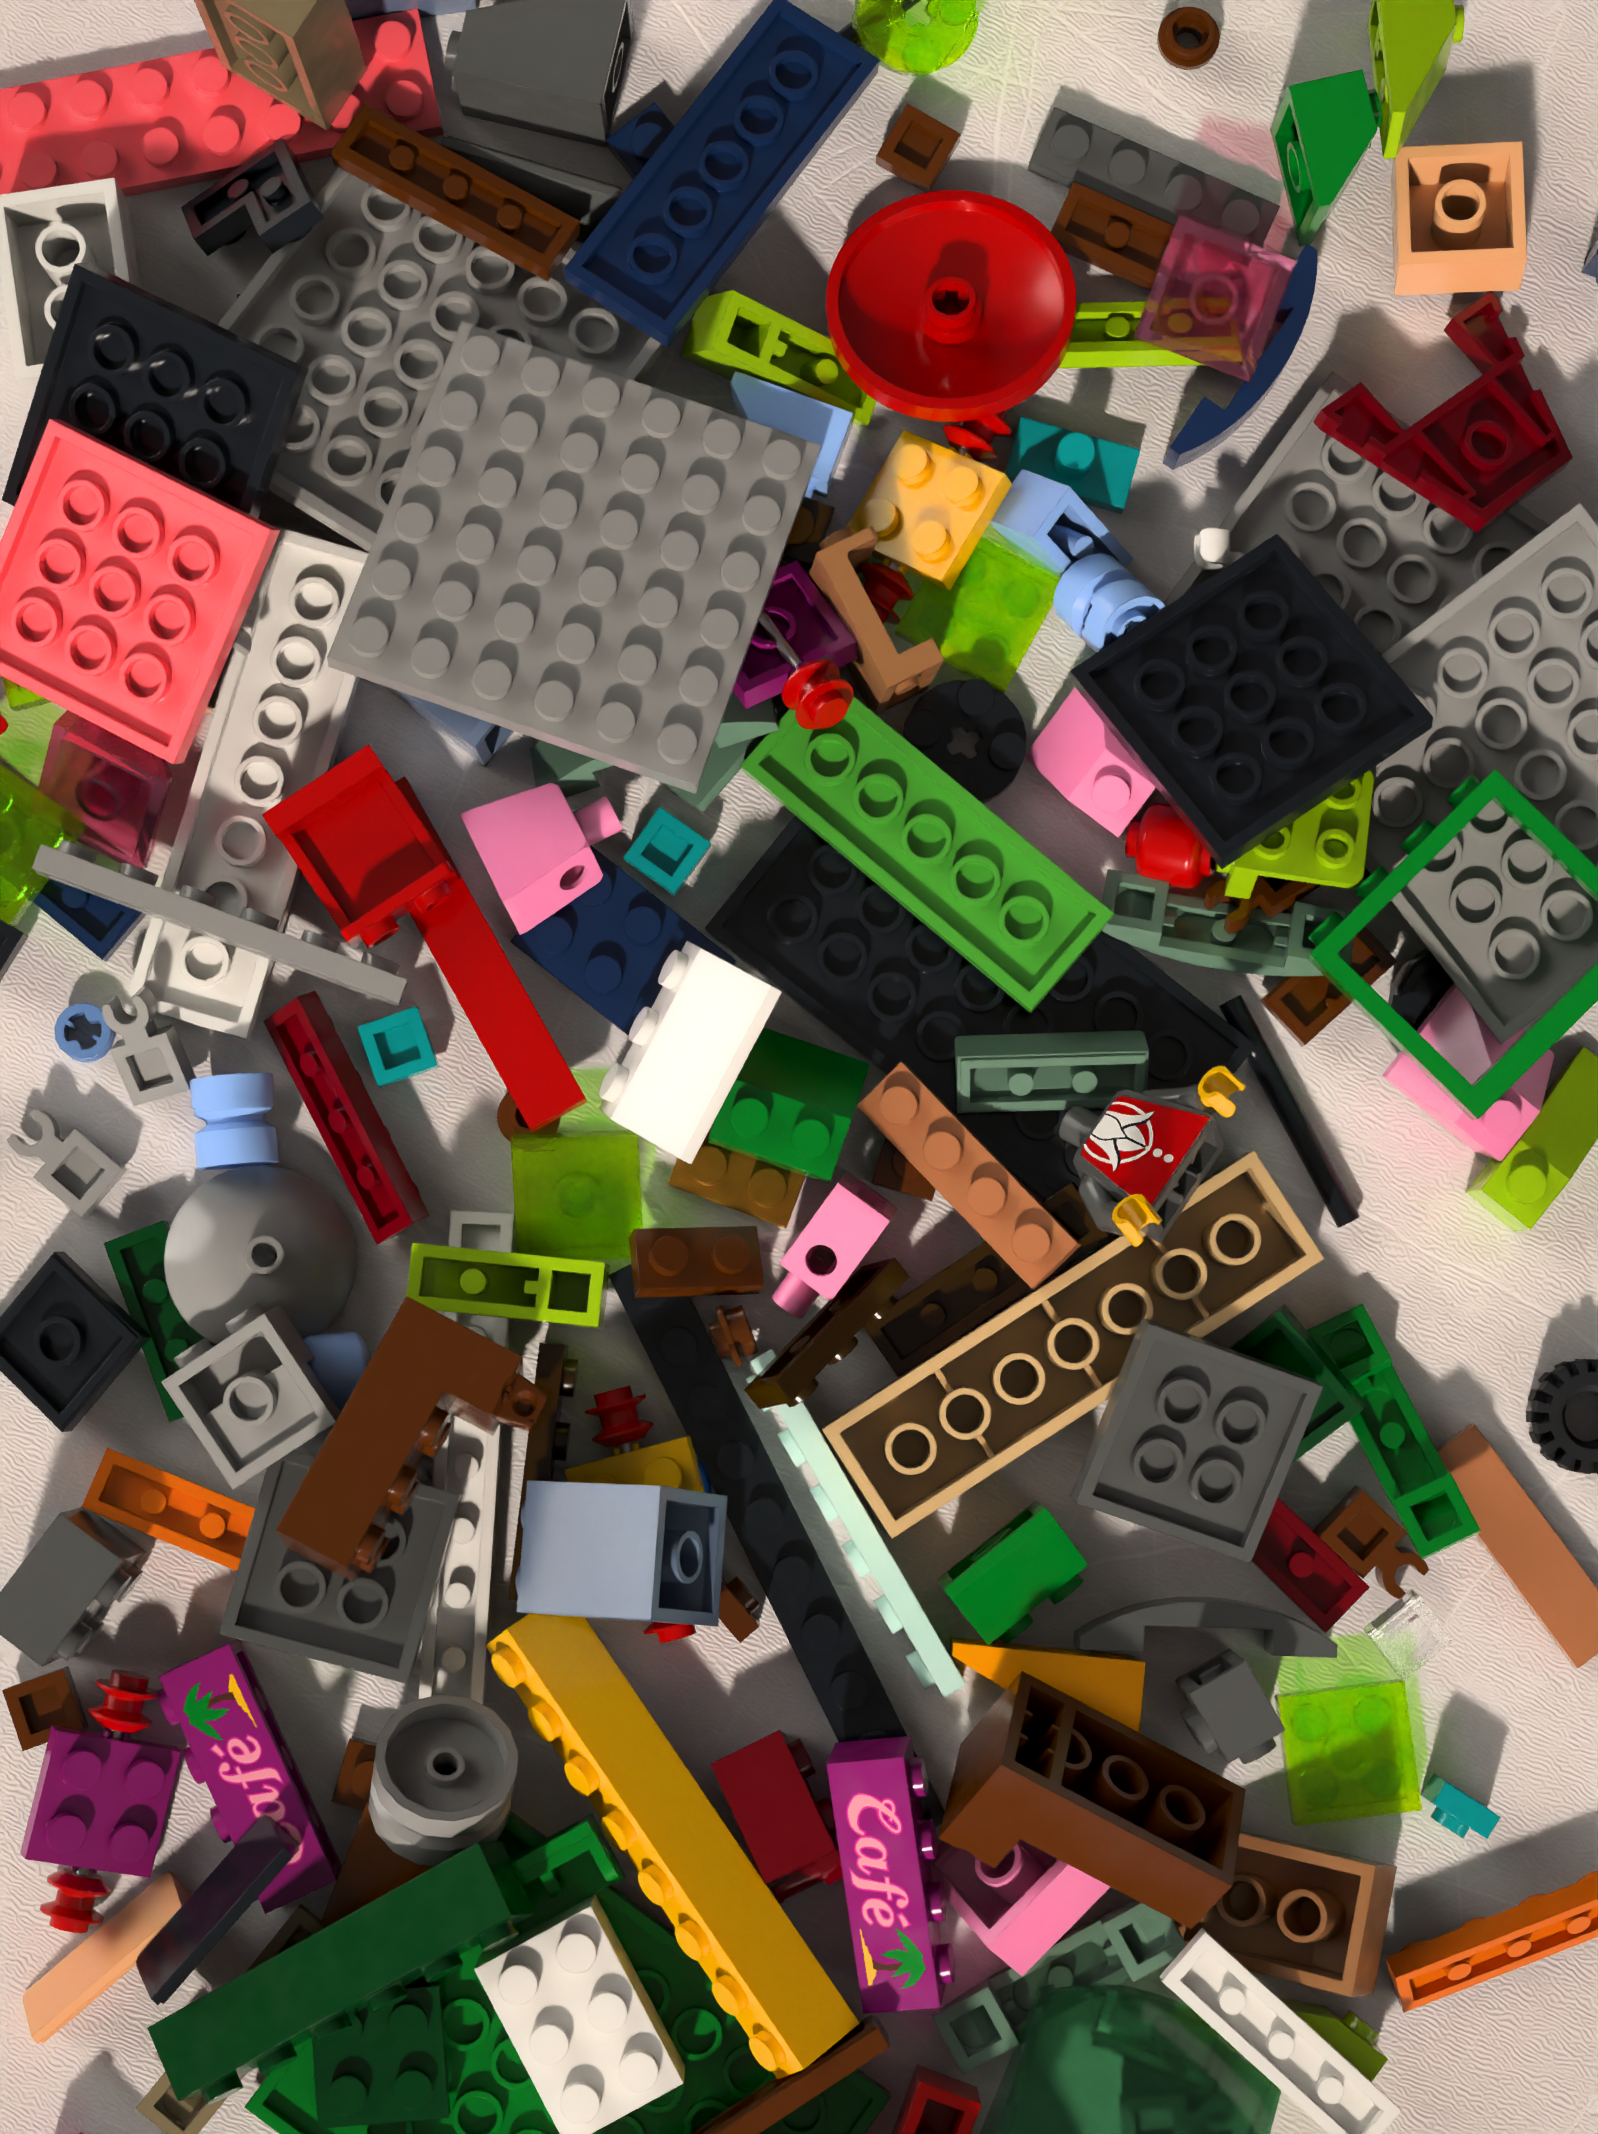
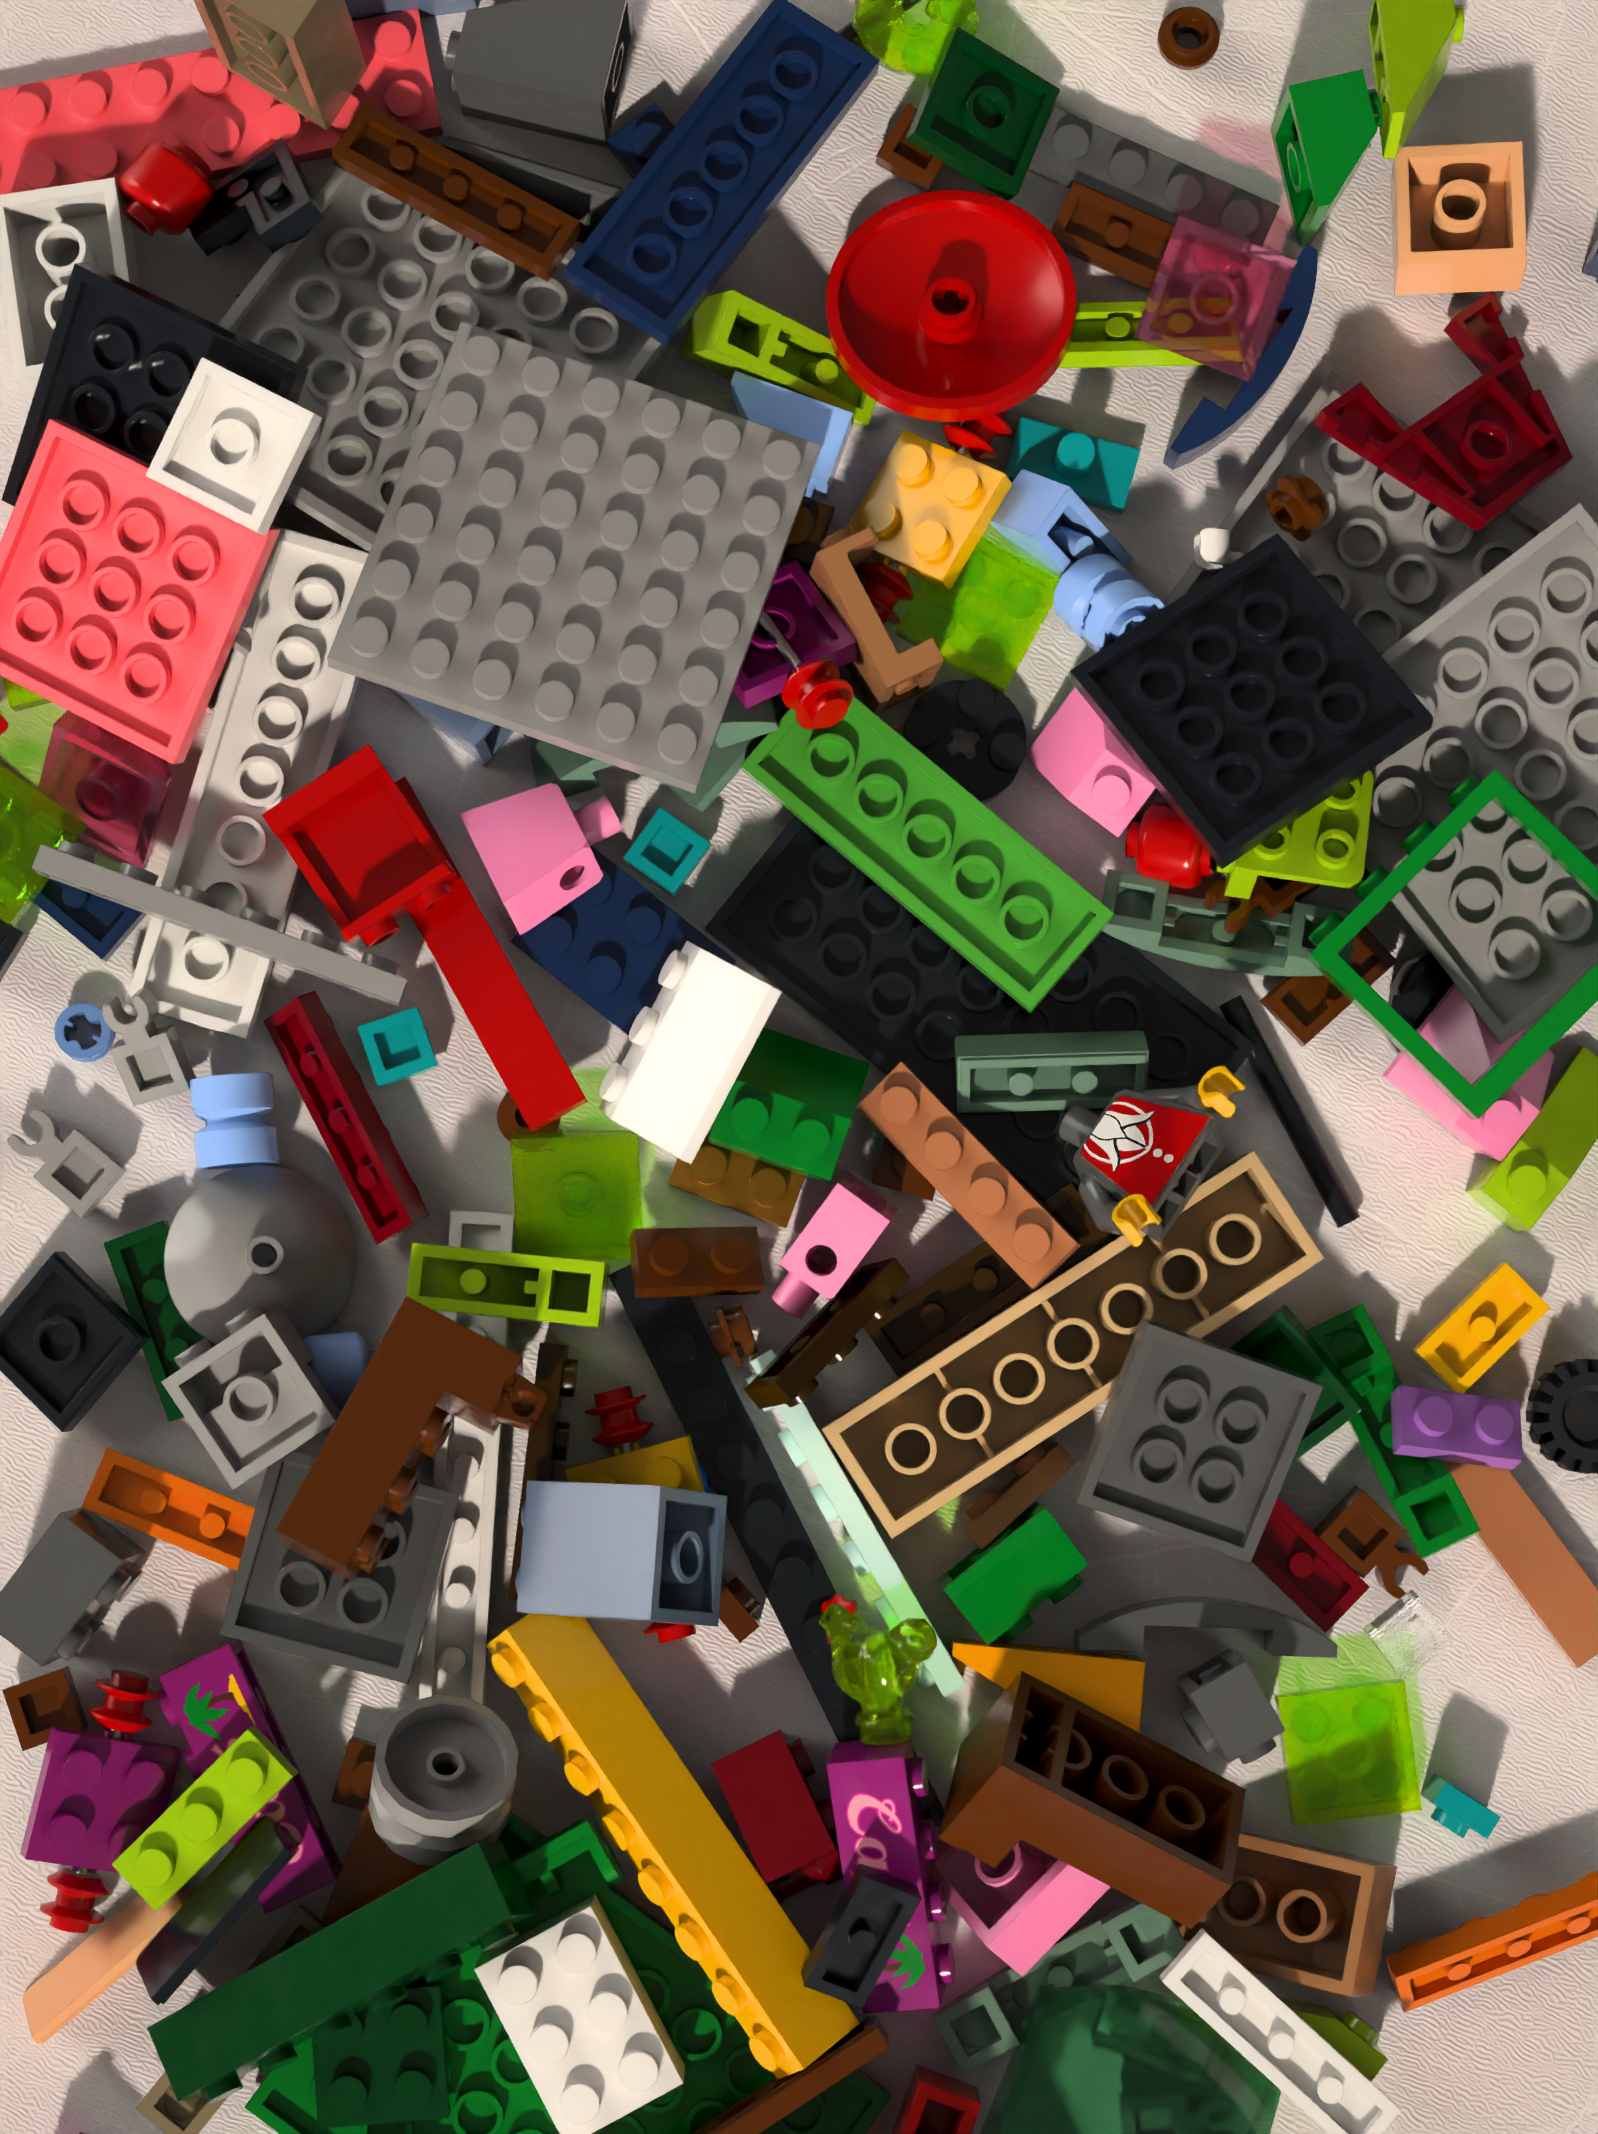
none -> lime plate [111,1725,299,1912]
none -> red head [119,139,213,236]
none -> white plate [145,357,322,536]
none -> black plate [801,1863,922,2008]
none -> clear neon green animal [819,1593,937,1745]
none -> dark green tile [905,27,1060,201]
none -> medium nougat plate [961,1442,1076,1550]
none -> reddish brown plate [1265,474,1328,542]
none -> medium lavender plate [1390,1385,1523,1470]
none -> yellow plate [1412,1262,1550,1394]

